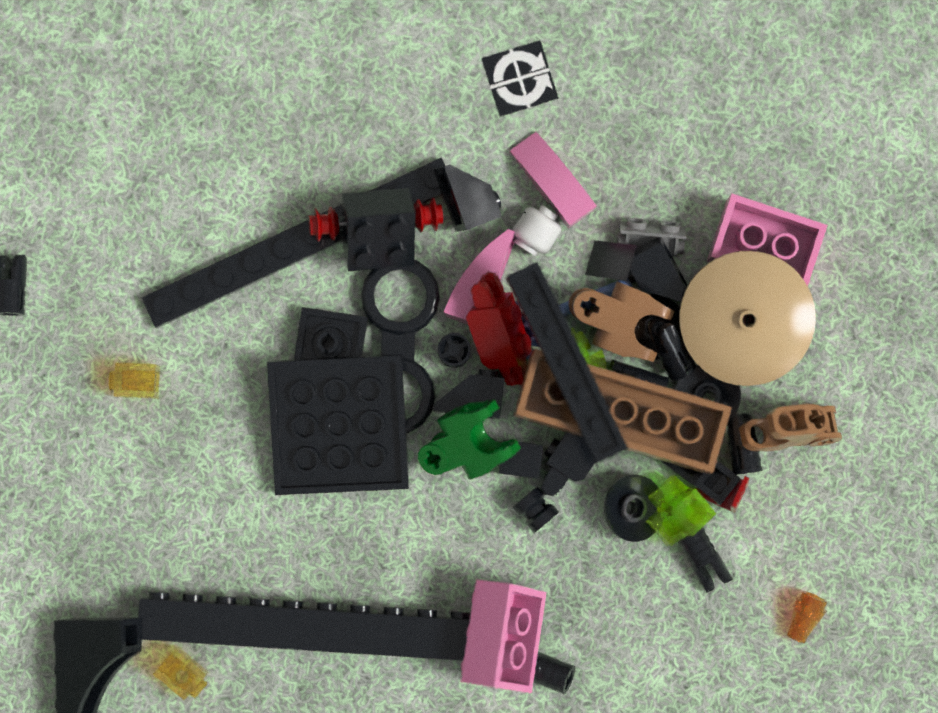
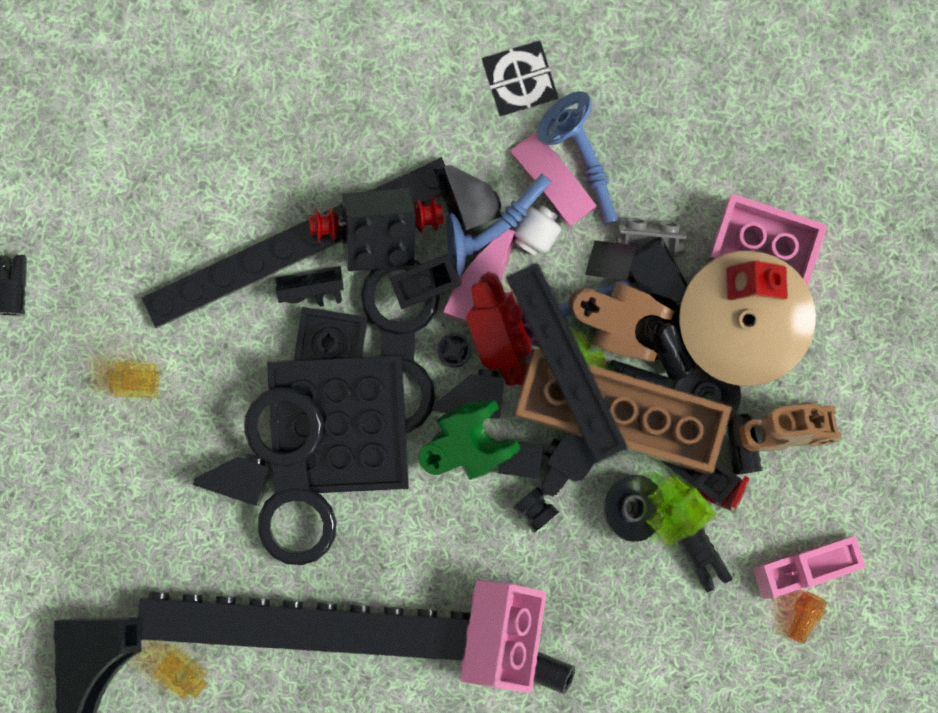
none -> black slope [193,453,272,506]
none -> black bar [244,387,337,566]
none -> black plate [276,266,344,307]
none -> black slope [389,253,462,309]
none -> medium blue dish [447,173,551,278]
none -> medium blue dish [537,91,618,224]
none -> red bracket [726,260,788,301]
none -> bright pink slope [752,536,866,599]

